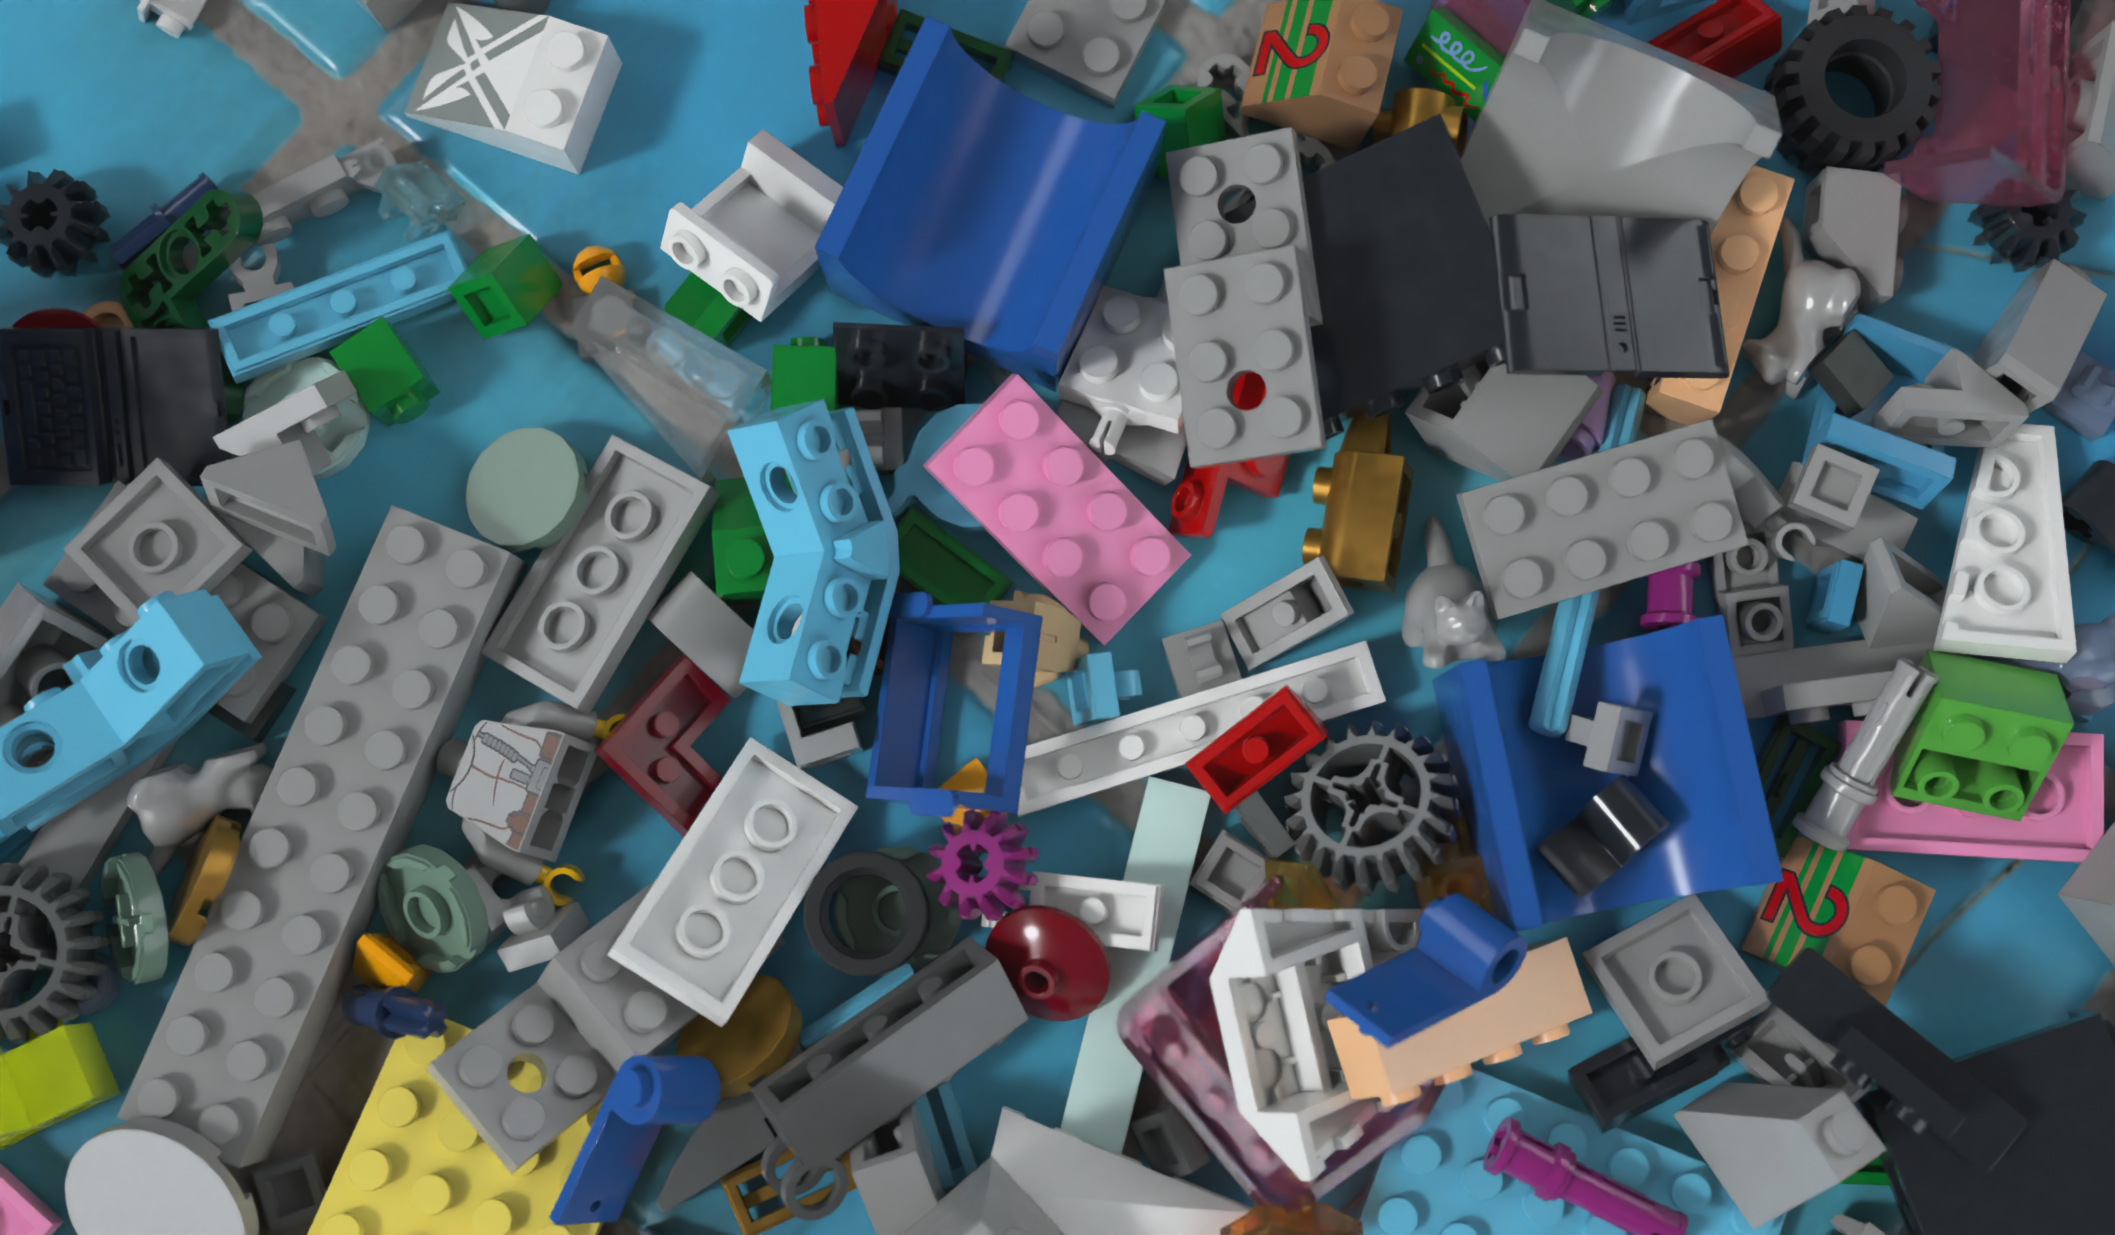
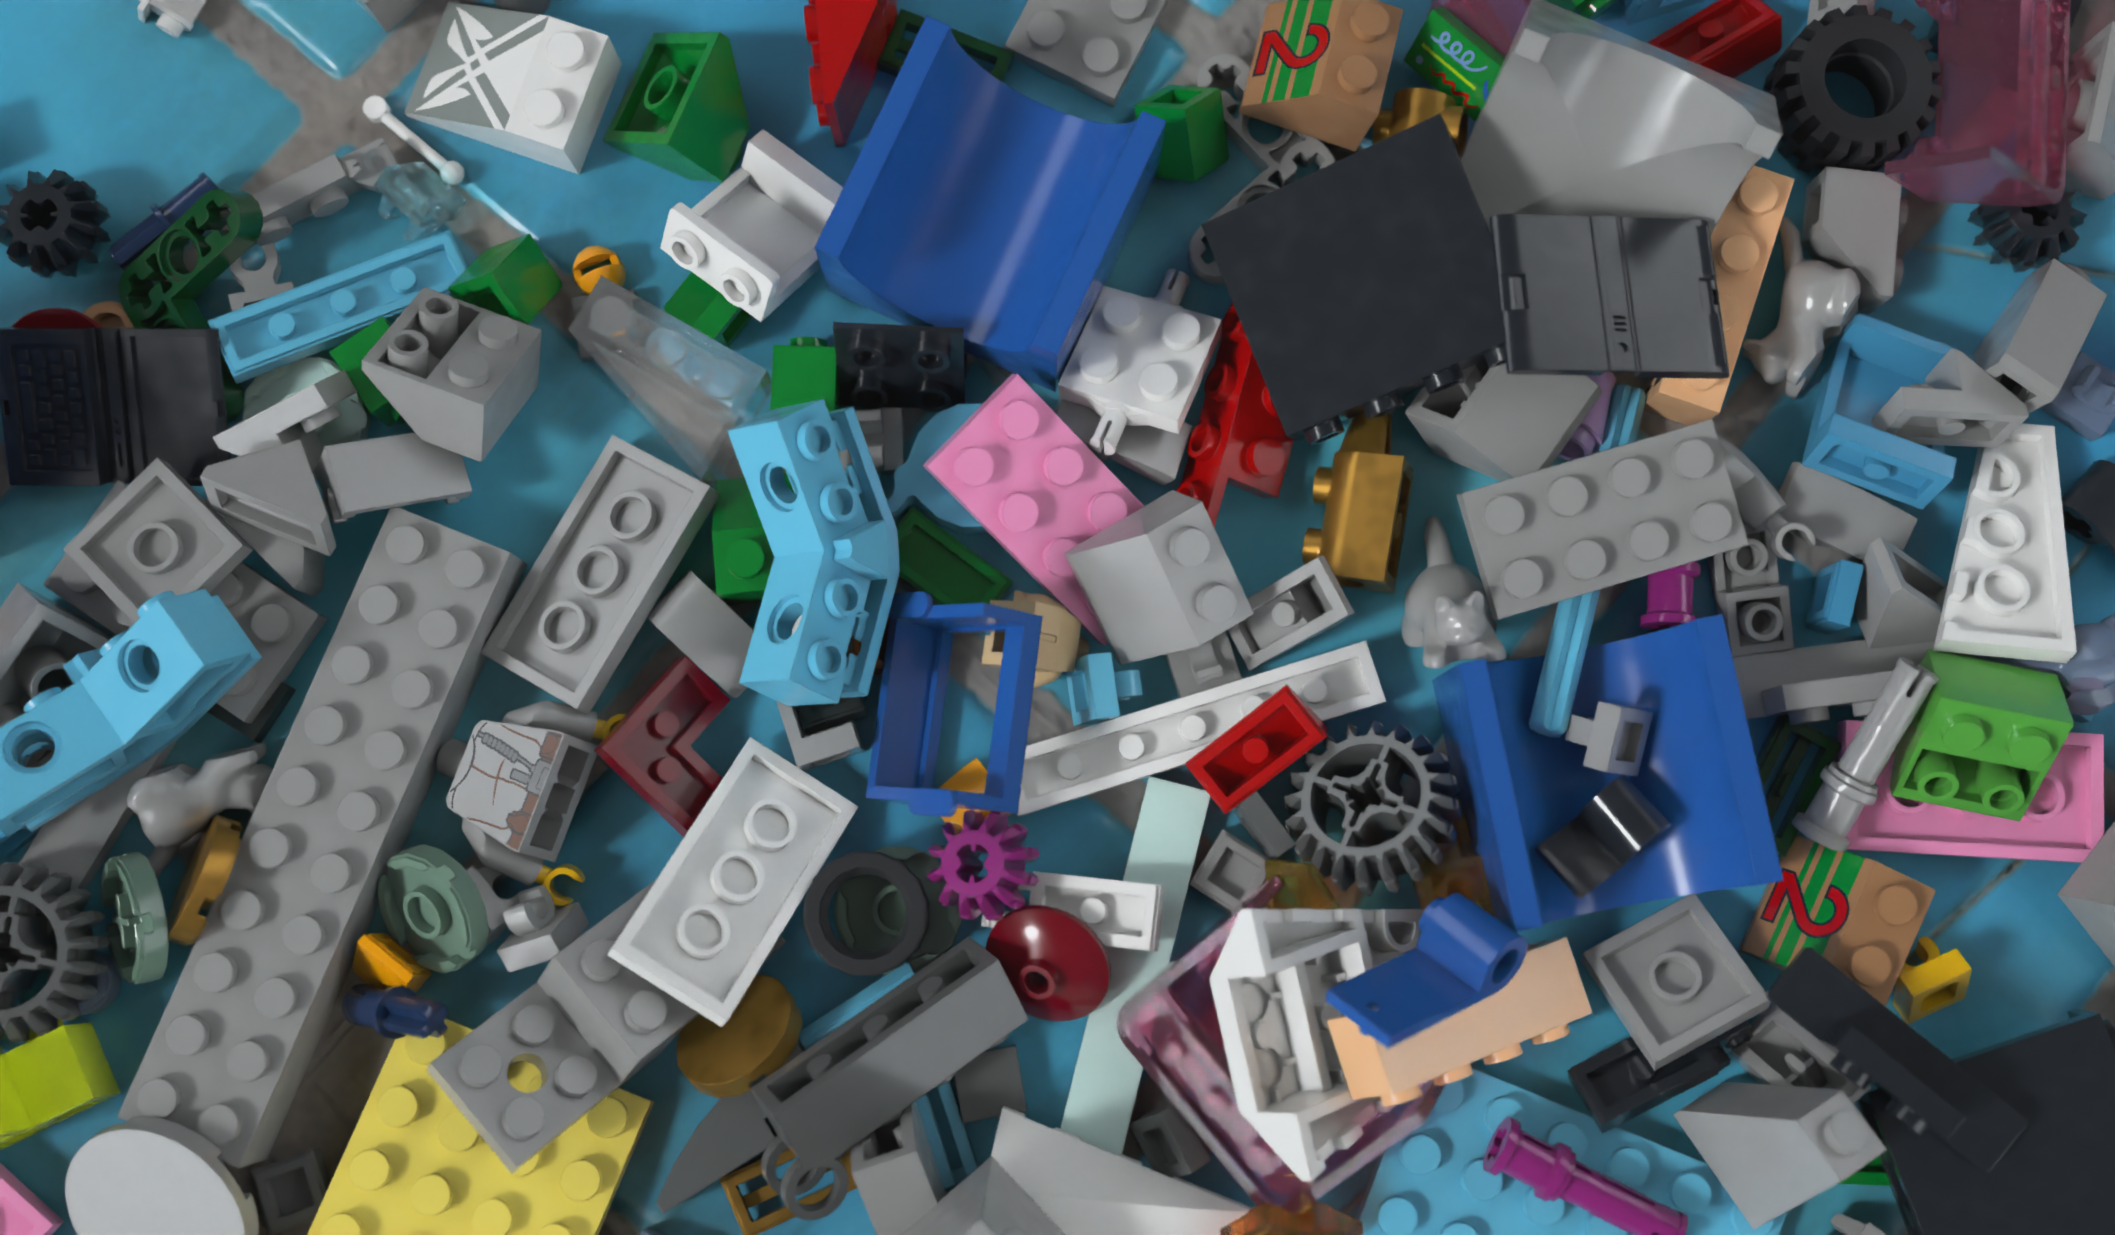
sand green tile [465,428,588,552] -> none
blue door [549,1055,720,1225] -> none
light grey bracket [1164,127,1327,469] -> none
light grey tile [1787,443,1880,532] -> none
pearl dark grey tile [1808,329,1894,418] -> none
none -> light grey hinge [314,432,472,524]
none -> light grey slope [362,287,542,462]
none -> white hinge [363,96,464,185]
none -> green slope [603,32,750,183]
none -> dark grey tile [954,1044,1027,1123]
none -> light grey slope [1064,490,1254,665]
none -> yellow tile [1892,936,1972,1025]

